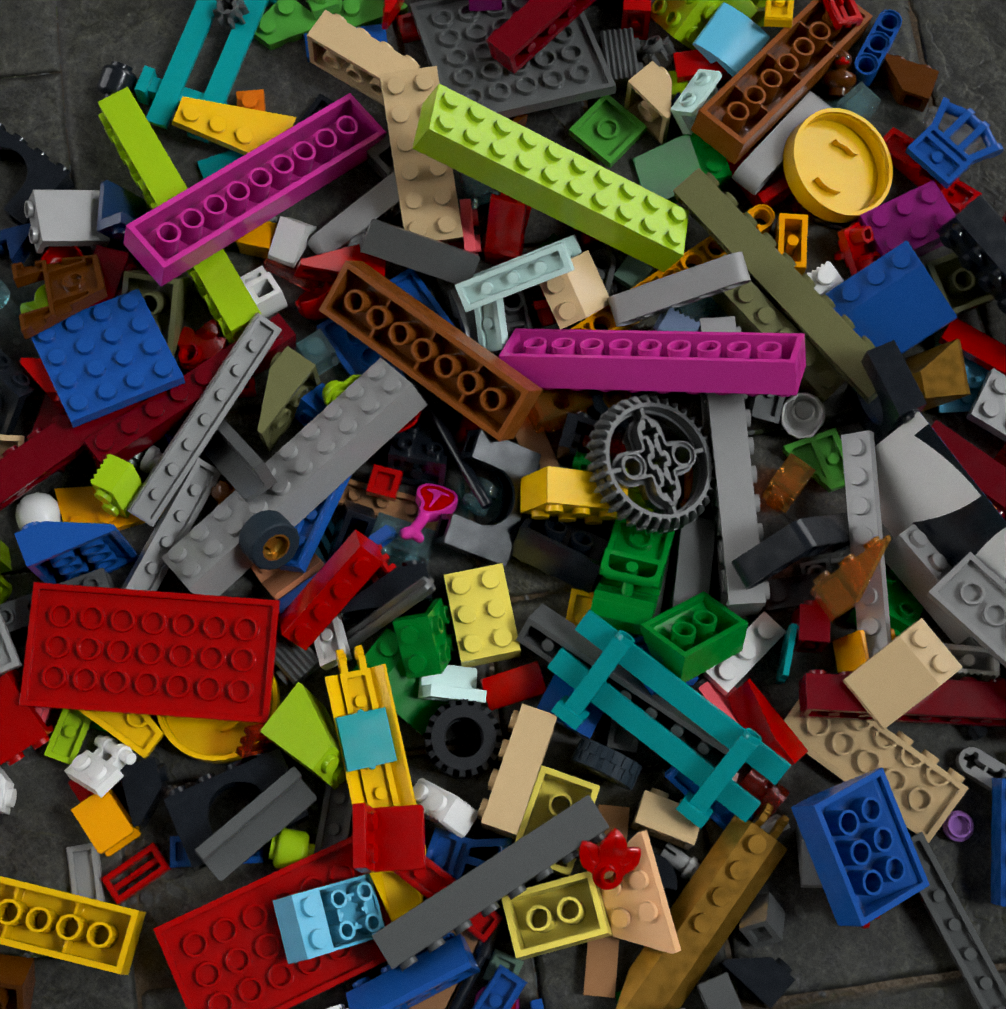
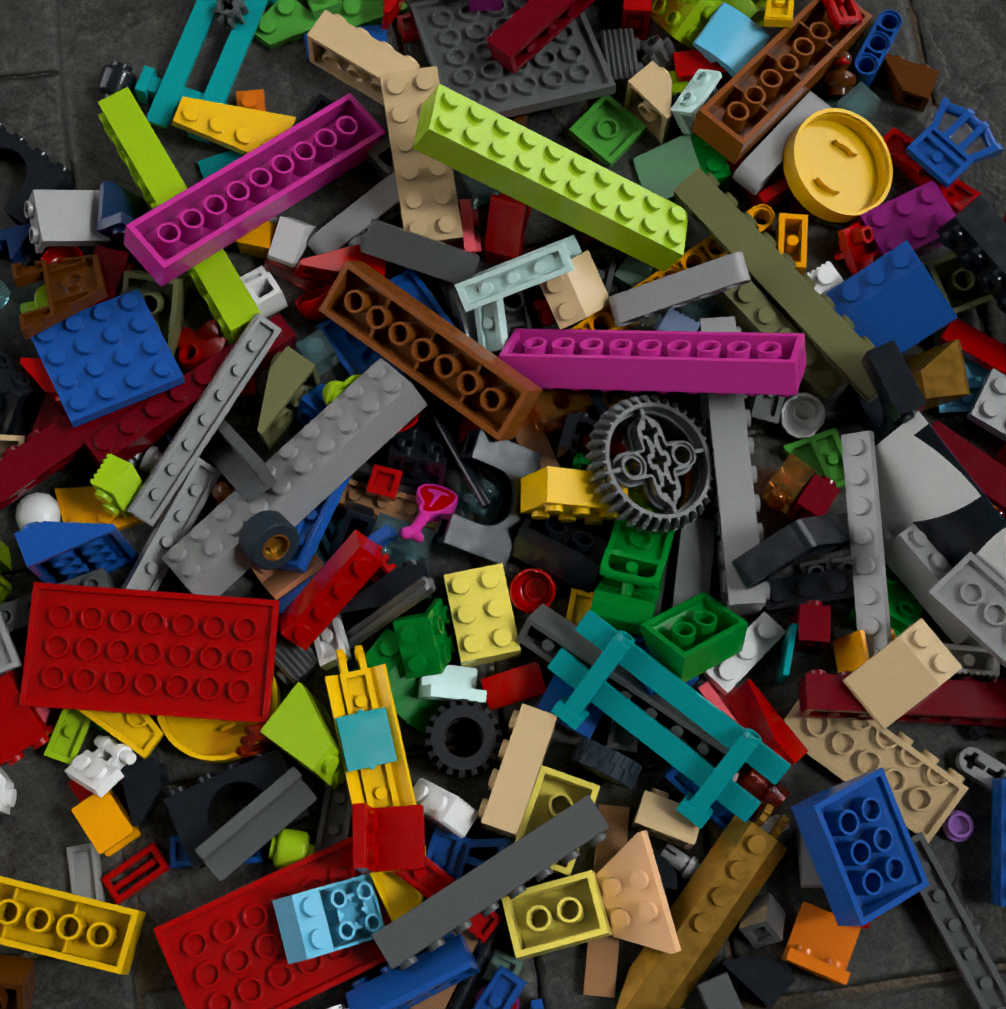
red plate [579,828,641,890] -> none
clear orange slope [810,534,891,621] -> none
none -> red hair [509,568,556,614]
none -> orange bracket [781,902,861,985]
none -> dark red brick [787,474,841,522]

